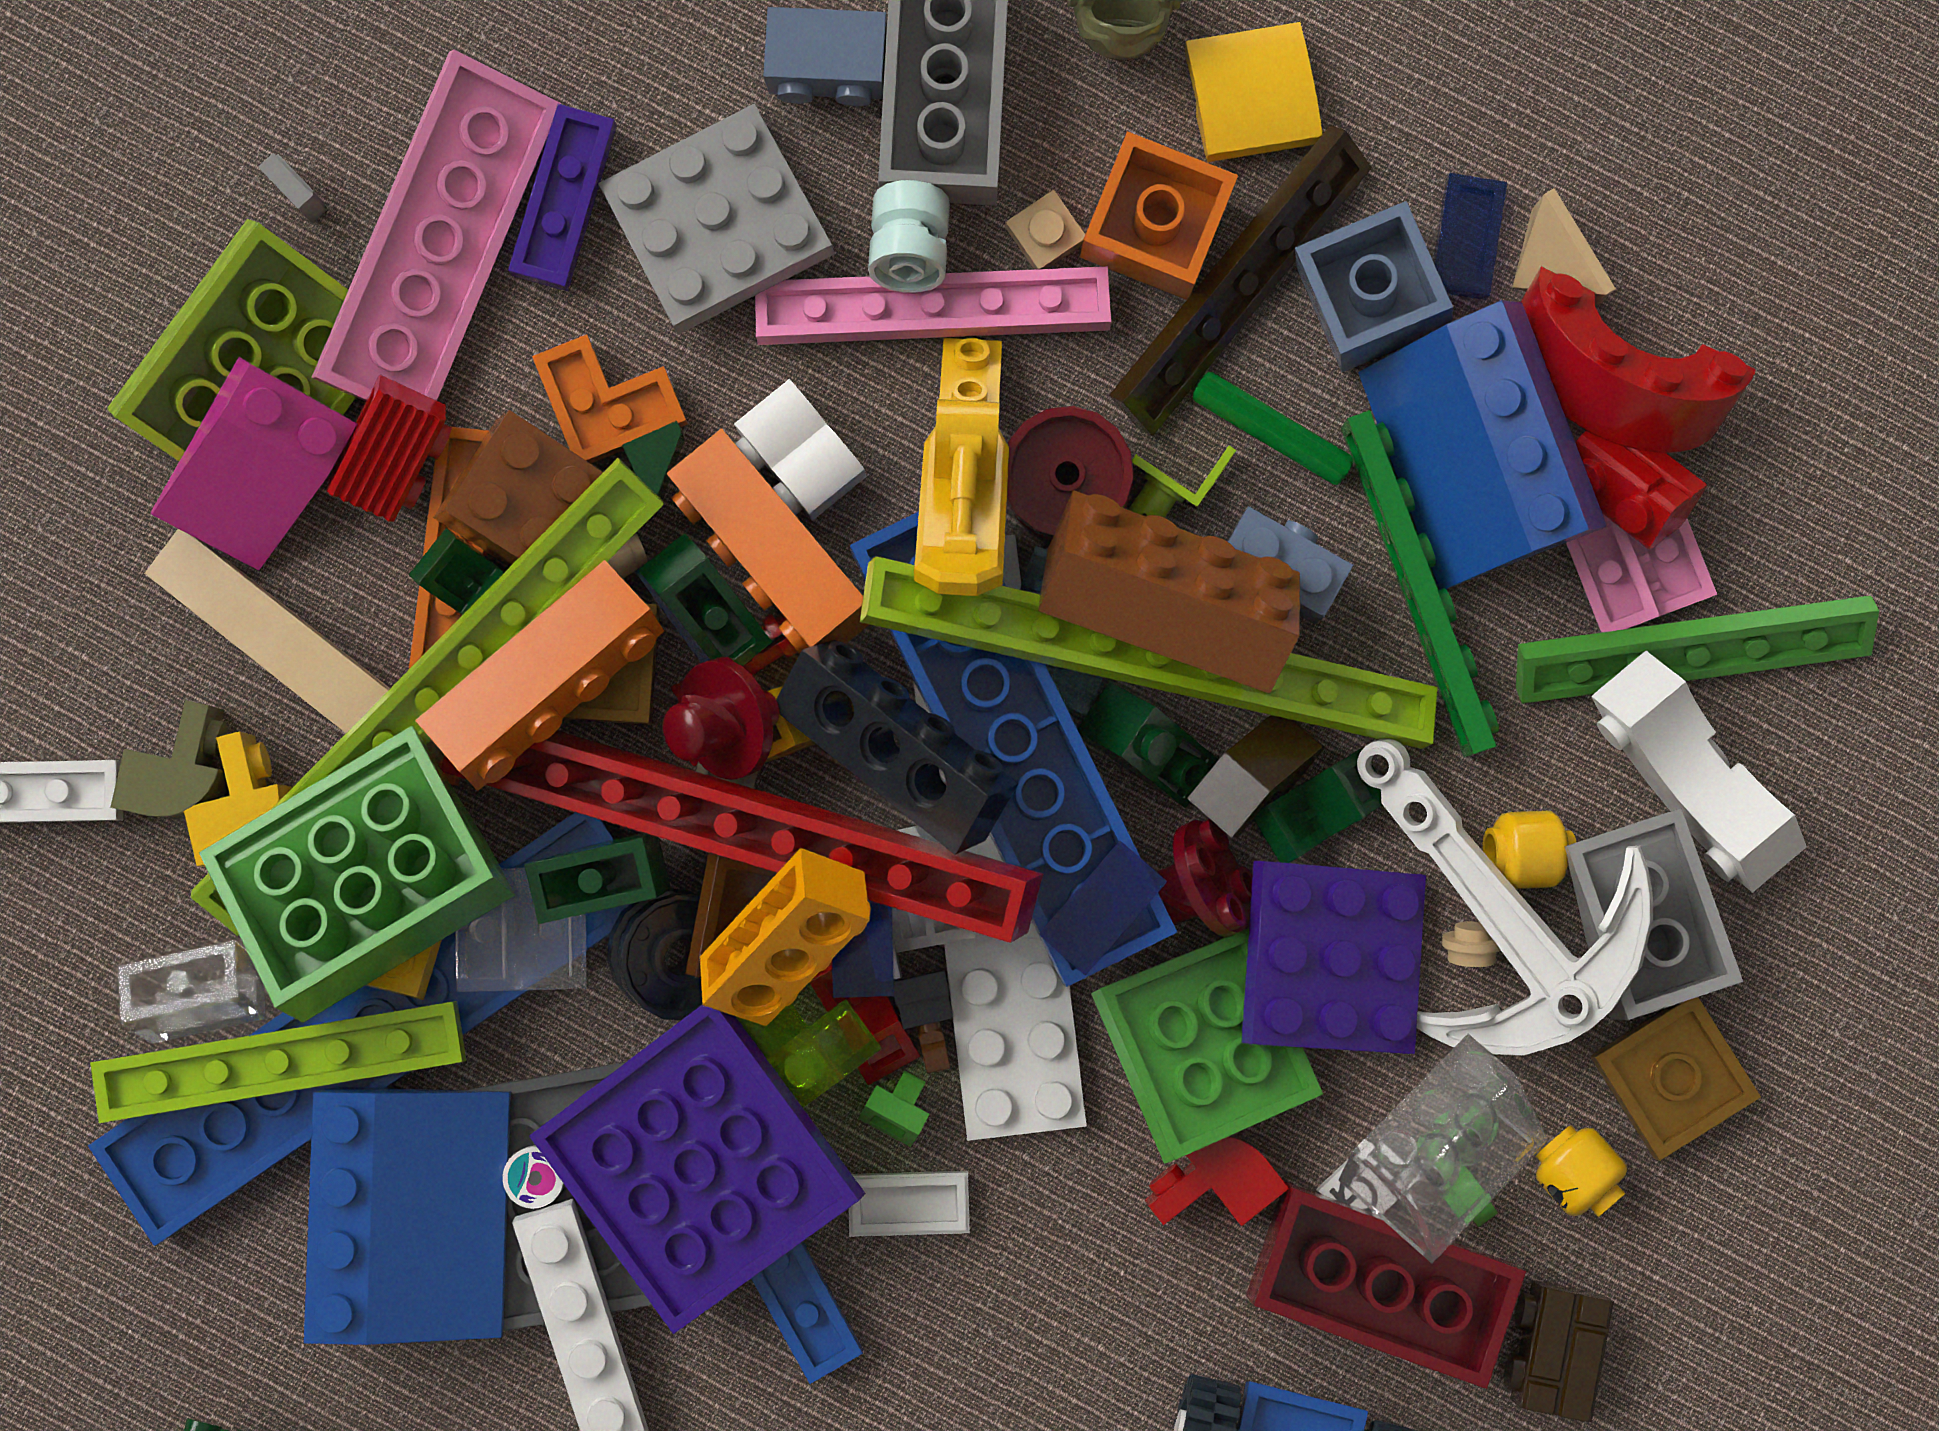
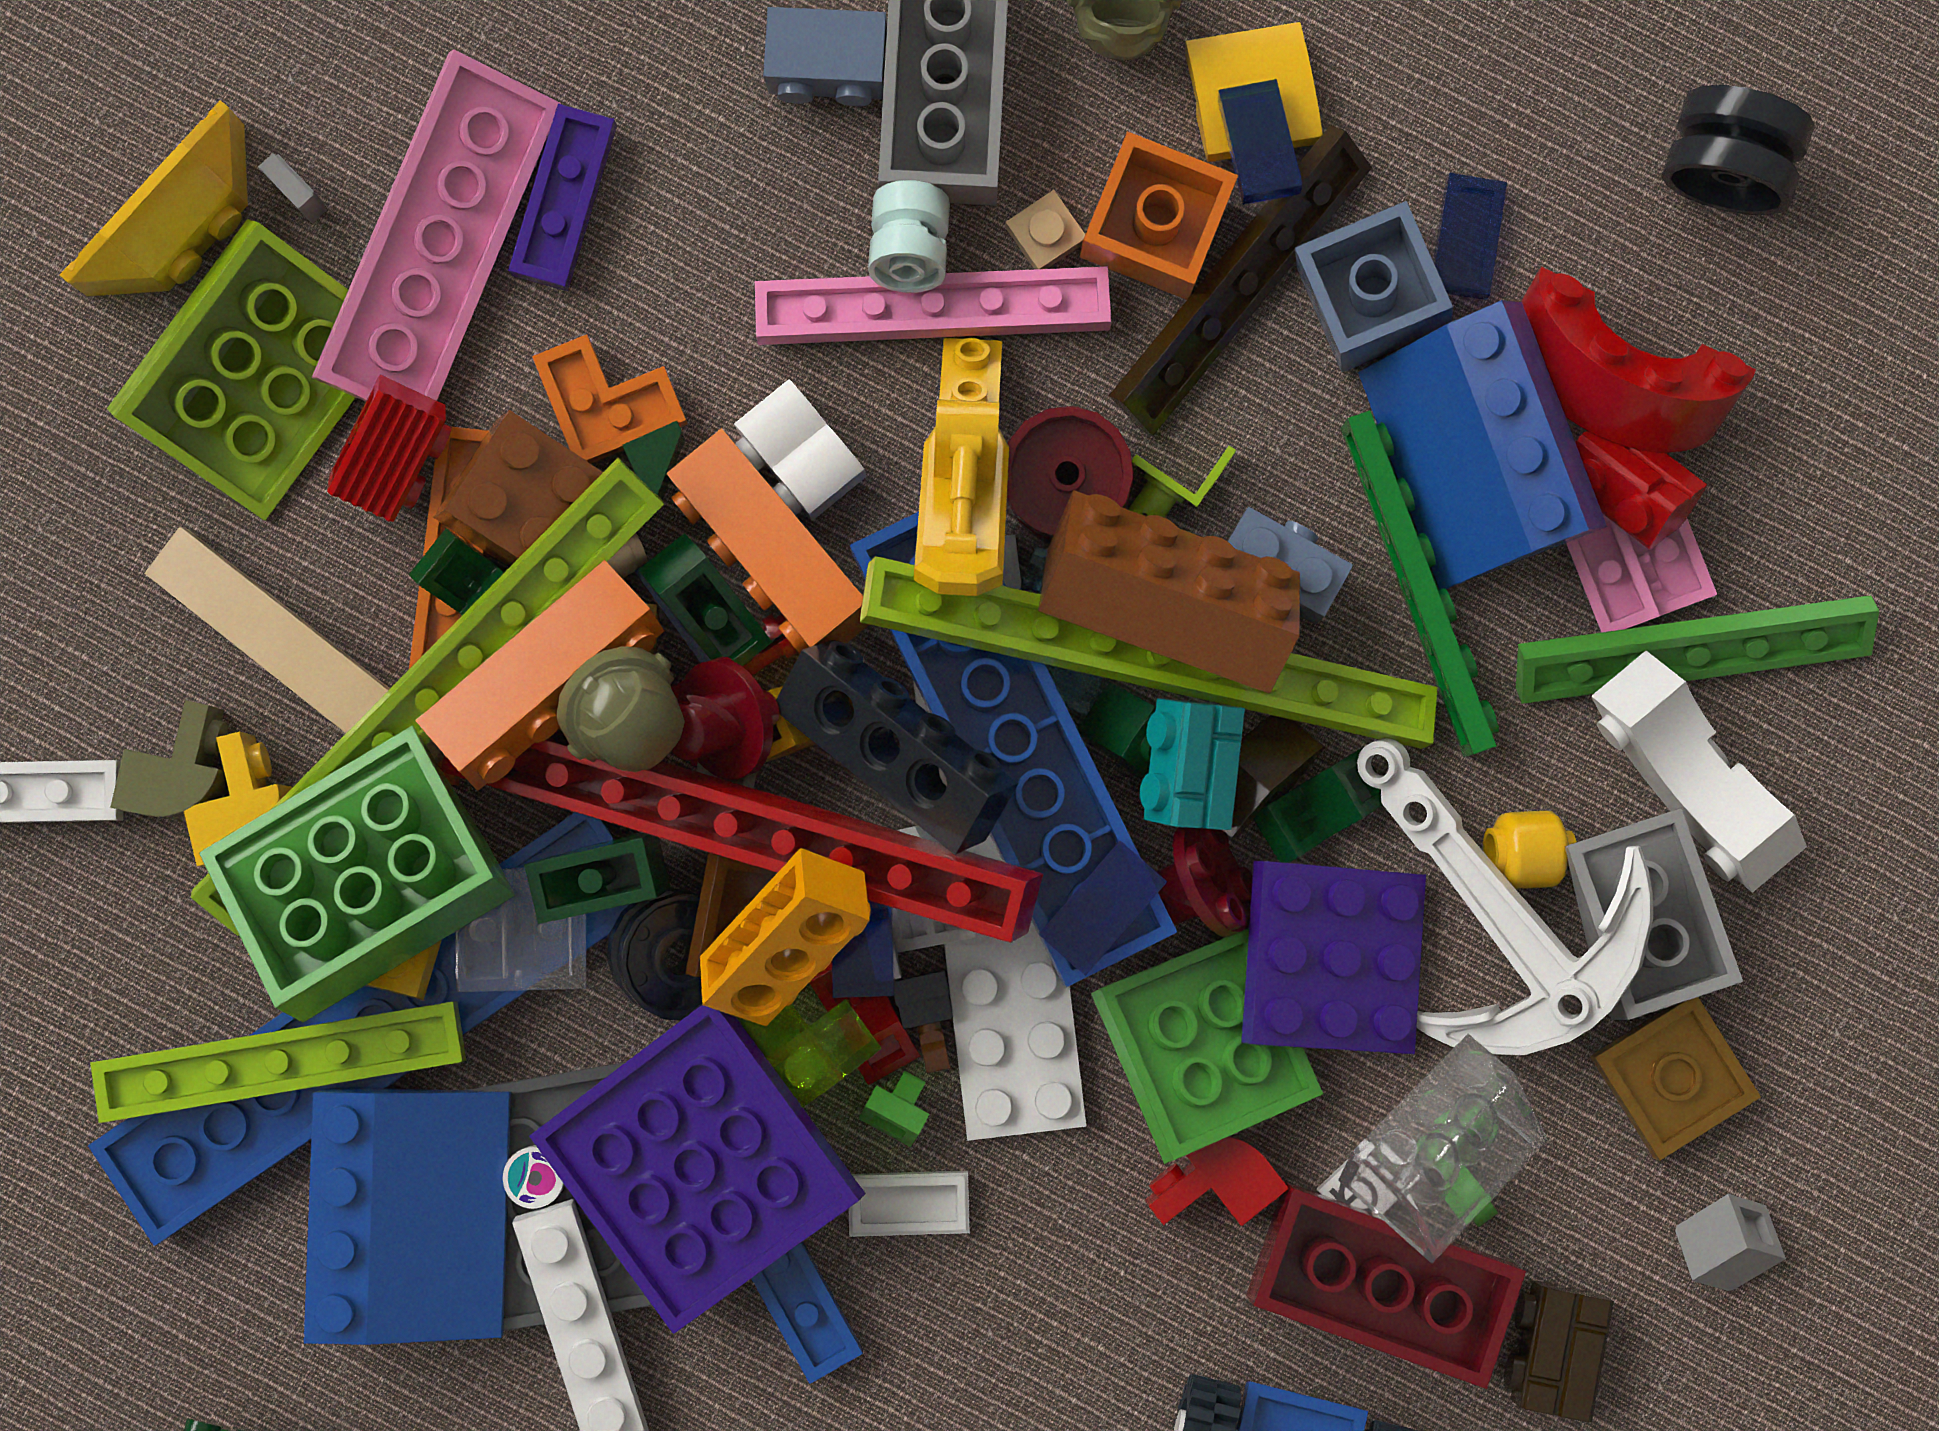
clear brick [118,940,266,1044] -> none
dark pink slope [150,357,357,571] -> none
light grey plate [598,104,835,335] -> none
green axle [1192,372,1354,485] -> none
tan plate [1442,921,1501,967] -> none
tan slope [1513,188,1616,306] -> none
yellow head [1535,1125,1627,1217] -> none
none -> yellow wedge [60,100,248,296]
none -> olive helmet [556,646,685,772]
none -> teal brick [1140,698,1245,830]
none -> clear blue tile [1218,79,1303,205]
none -> black wheel [1661,85,1815,215]
none -> light grey panel [1675,1194,1786,1291]

